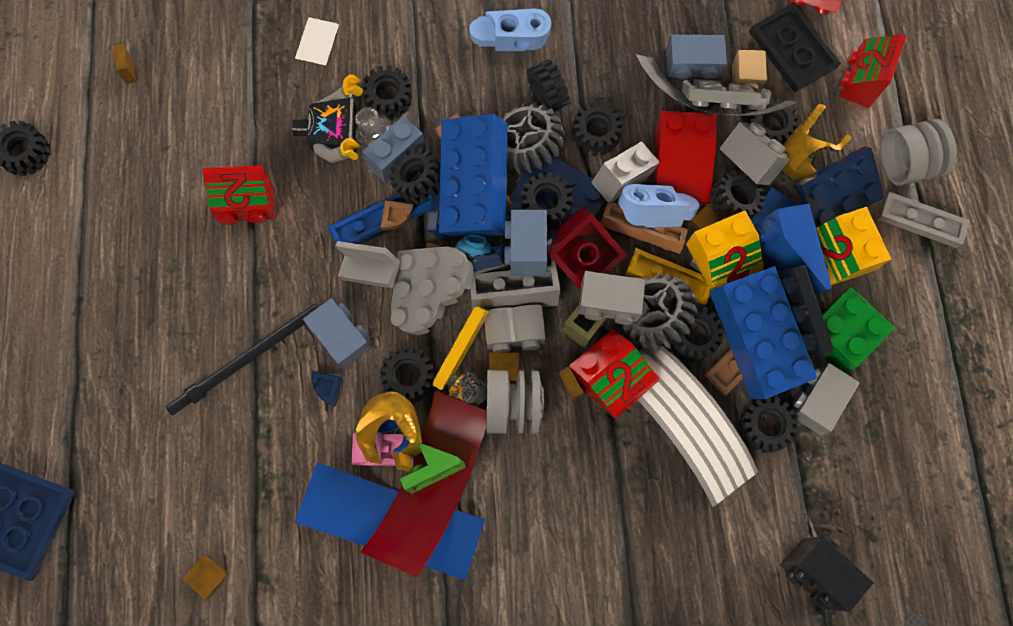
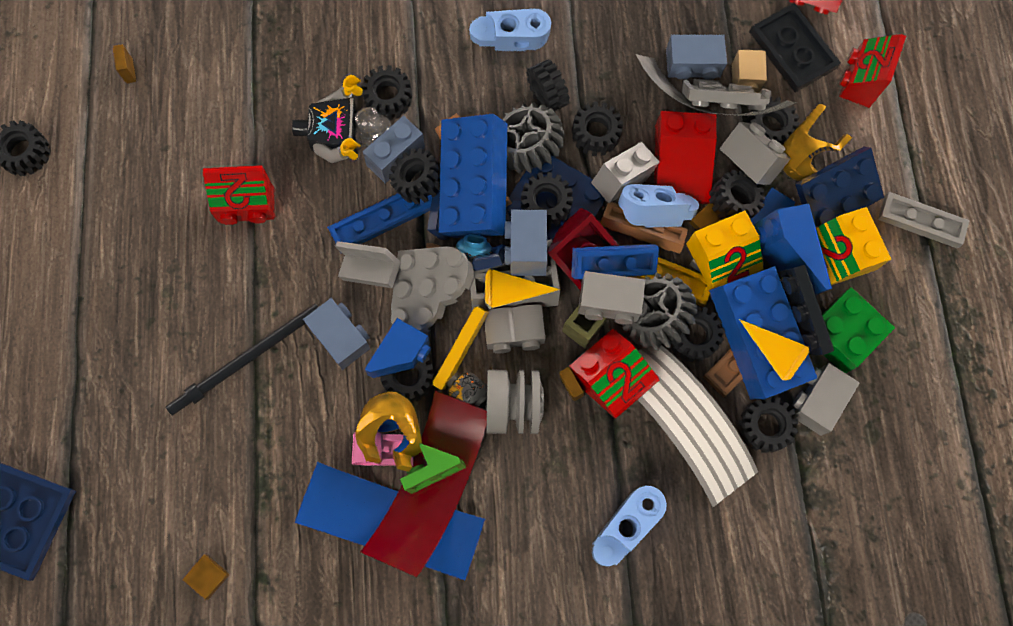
white sticker [295,17,339,65] -> none
dark blue tile [312,371,343,407] -> none
medium nougat tile [381,200,414,230] -> none
pearl gold tile [489,352,519,383] -> none
black brick [780,536,874,612] -> none
light grey wheel [880,119,957,186] -> none
none -> blue slope [365,318,431,378]
none -> yellow sticker [485,269,560,309]
none -> blue tile [571,244,659,279]
none -> light blue piece [592,486,667,567]
none -> yellow sticker [739,319,809,381]

